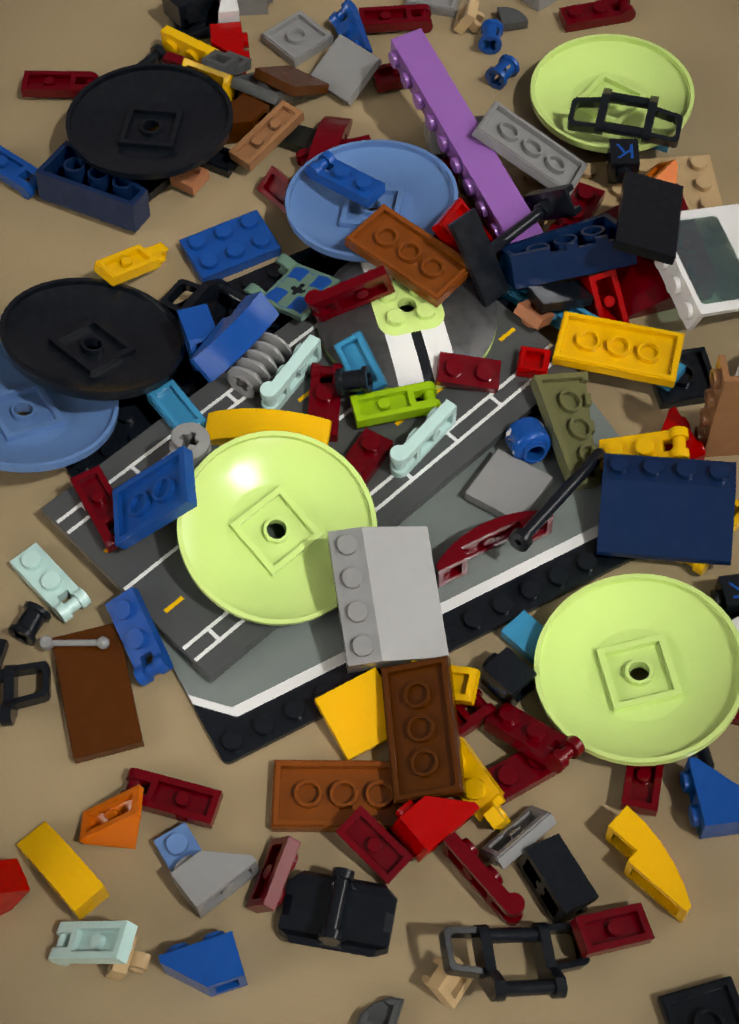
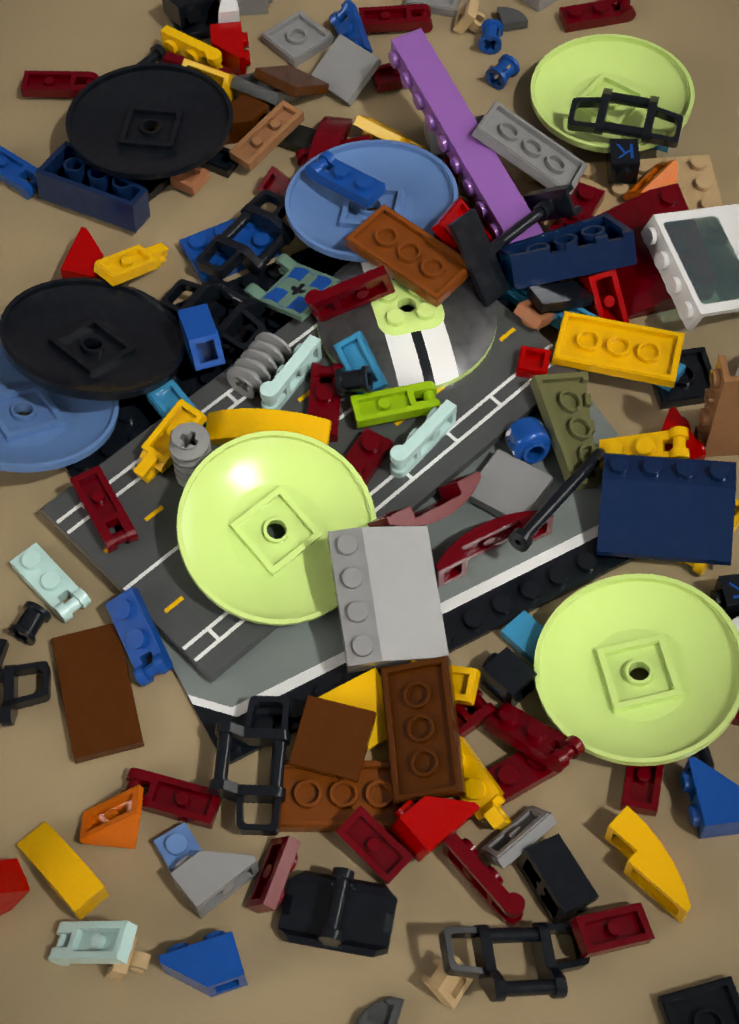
light grey hinge [39,635,110,651] -> none
blue plate [112,446,197,550] -> none
blue slope [189,291,280,383] -> none
dark grey slope [202,50,252,75] -> none
dark red plate [435,351,501,394] -> none
black tile [613,170,684,265] -> none
none -> red slope [60,227,104,279]
none -> yellow hinge [133,399,208,484]
none -> black bar [197,190,295,279]
none -> black bar [208,696,291,836]
none -> reddish brown tile [289,695,377,783]
none -> yellow hinge [354,115,427,150]
none -> dark red slope [367,471,481,527]

